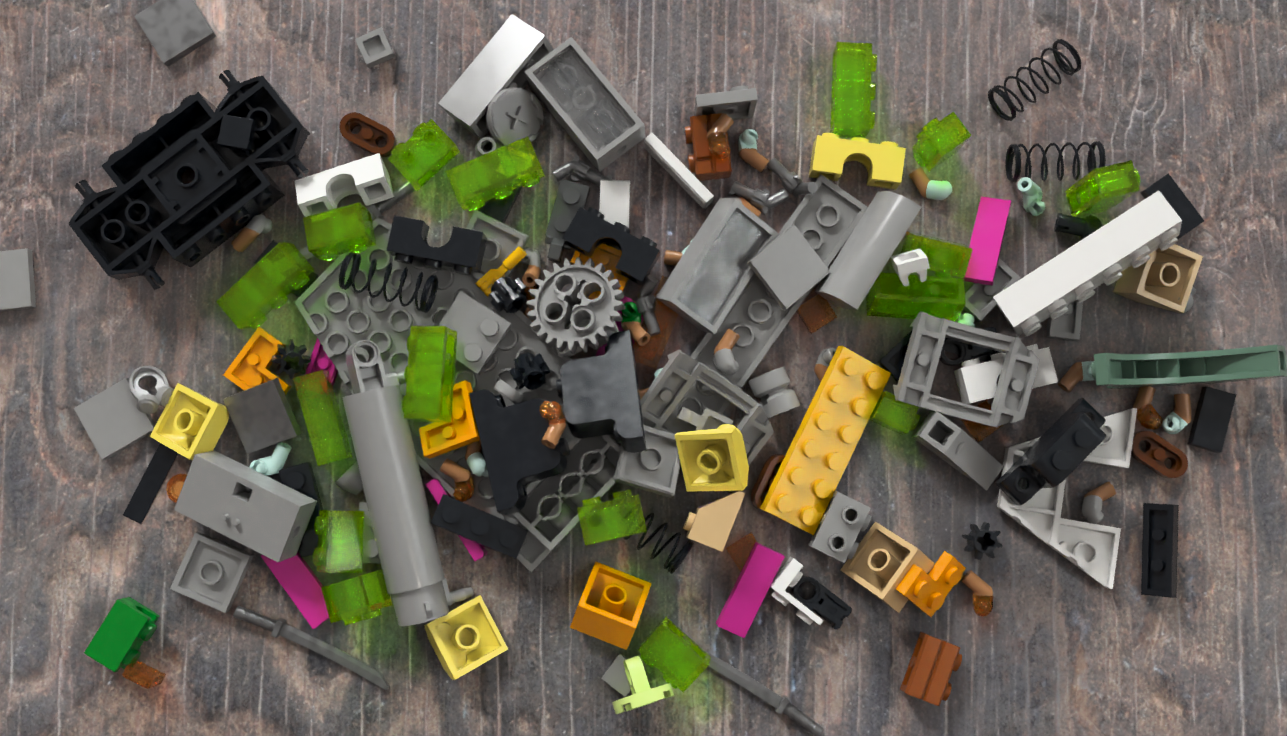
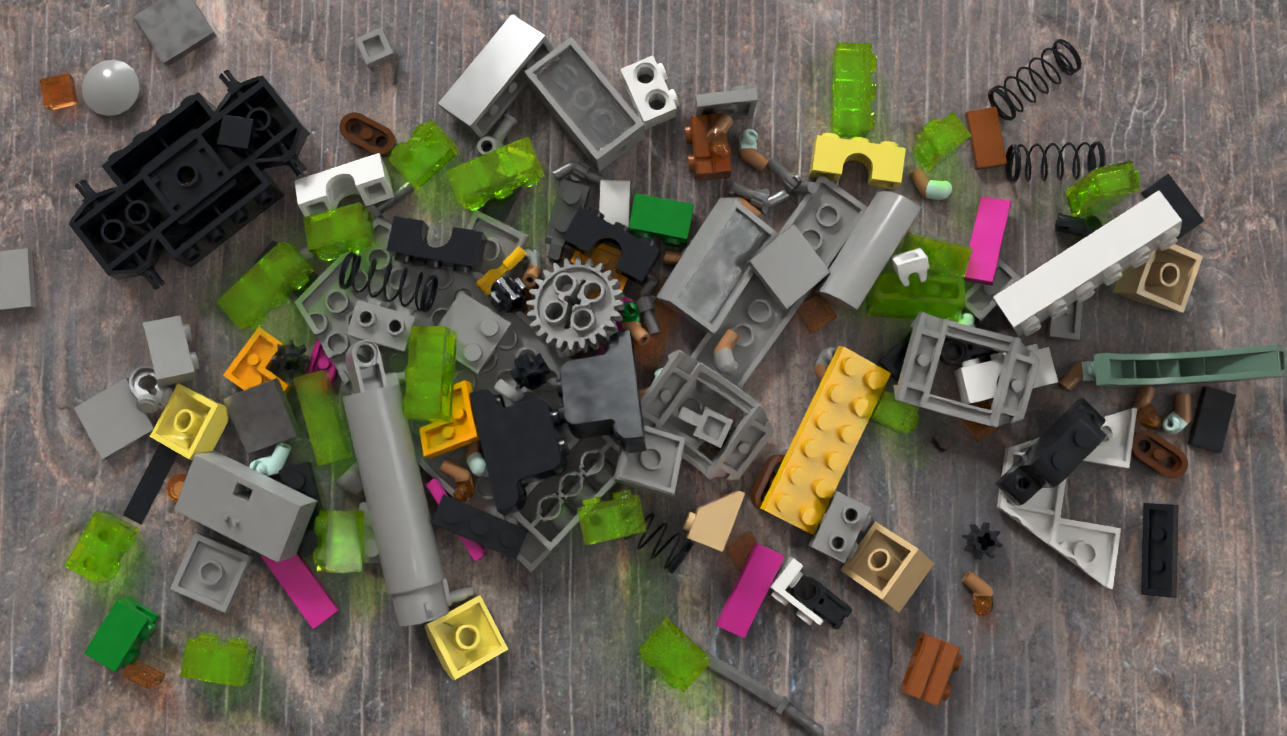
arm [232,215,273,252] -> none
flat silver sword [233,606,389,690] -> none
clear neon green brick [321,569,393,626] -> none
light grey tile [486,87,544,148] -> none
arm [540,401,566,449] -> none
light orange slope [570,561,652,650] -> none
light grey tile [601,653,631,697] -> none
yellowish green tile [612,656,674,714] -> none
white tile [644,133,714,209] -> none
light yellow slope [674,424,749,492] -> none
light grey wheel [748,367,801,419] -> none
light orange plate [896,551,966,617] -> none
light grey slope [912,411,1004,491] -> none
light aqua arm [1017,177,1045,216] -> none
light grey arm [1082,482,1116,524] -> none
none -> clear orange tile [39,73,78,110]
none -> clear neon green brick [64,511,138,584]
none -> light grey dish [82,60,143,119]
none -> light grey brick [143,315,200,387]
none -> clear neon green brick [180,632,257,687]
none -> light grey brick [346,297,421,355]
none -> white brick [620,55,679,130]
none -> green brick [628,193,694,247]
none -> dark orange tile [965,107,1007,170]

